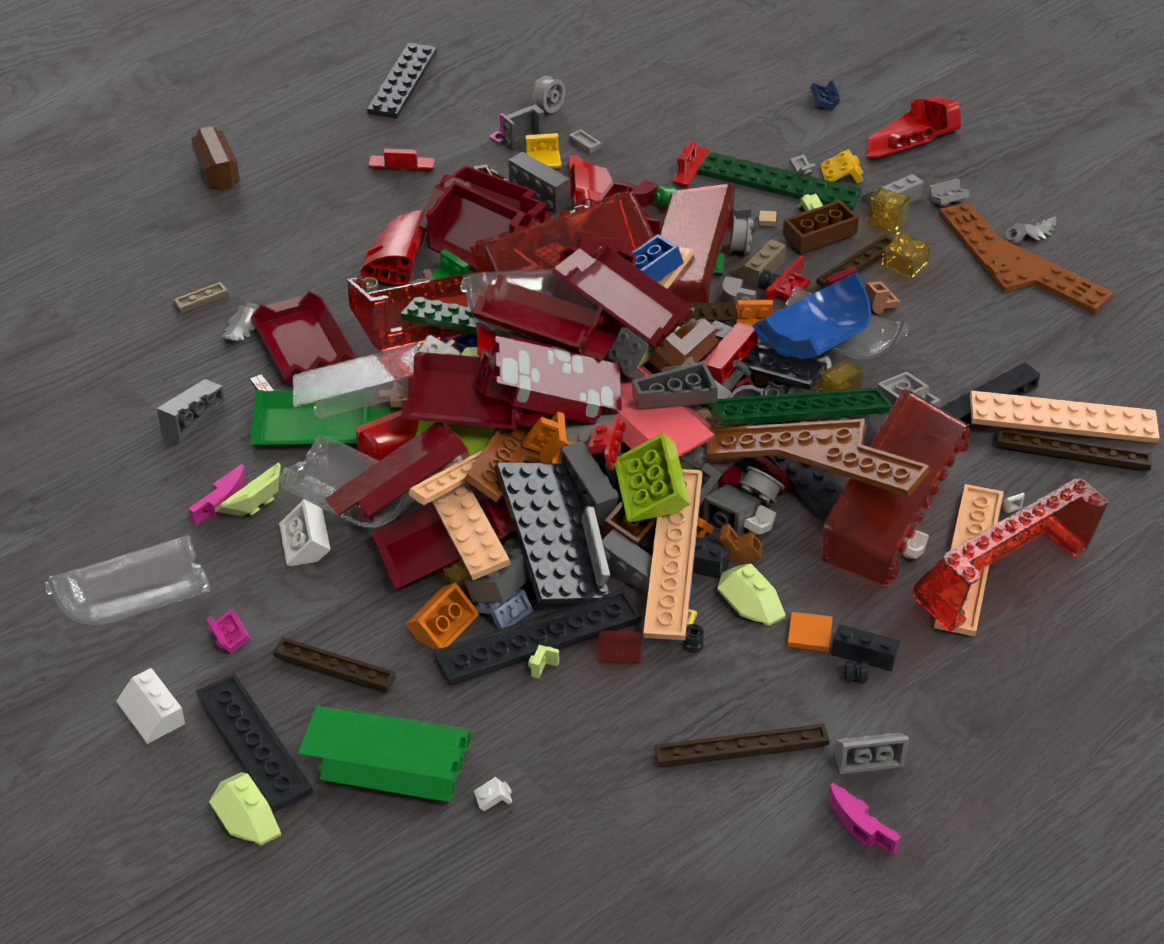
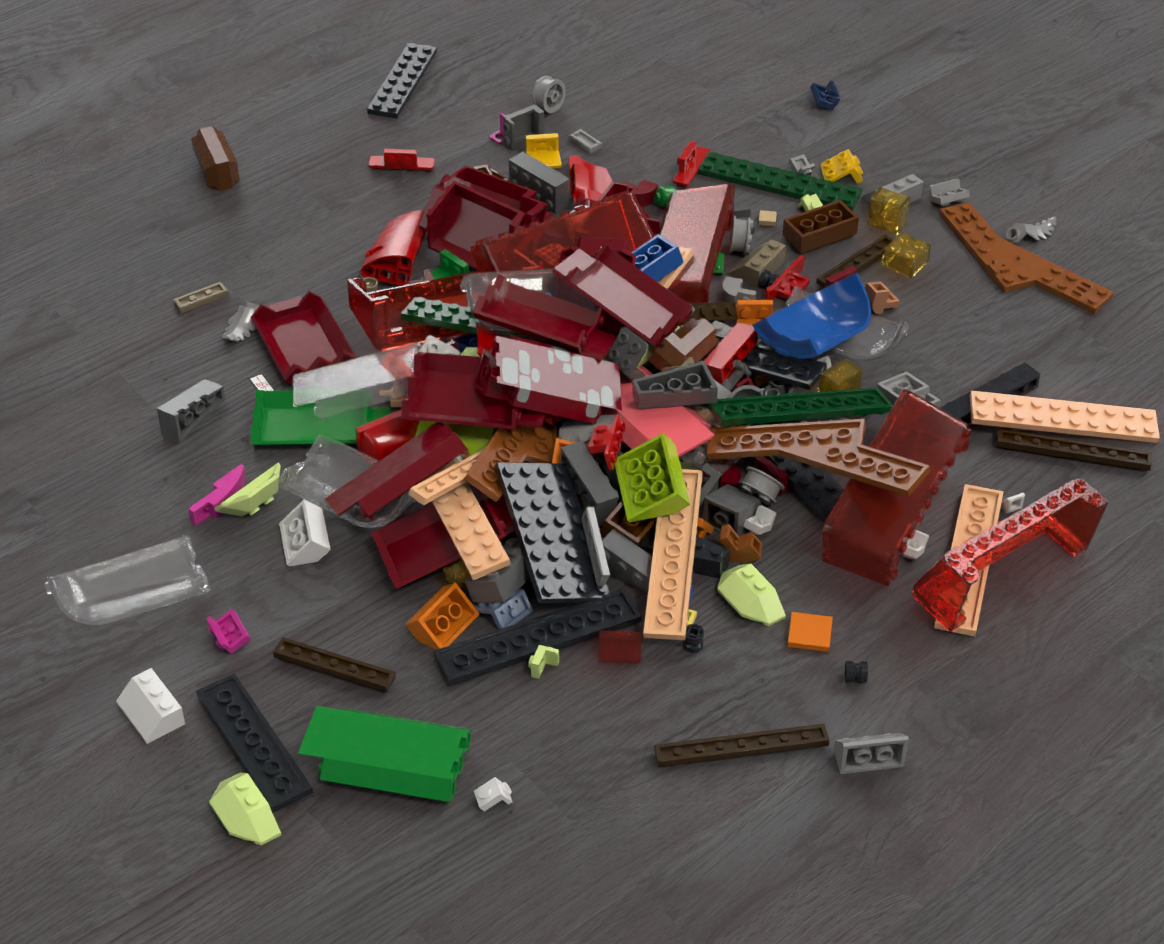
orange bracket [522,411,567,463] -> none
dark pink slope [828,783,901,856] -> none
black brick [831,624,900,672] -> none
red panel [867,96,961,158] -> none

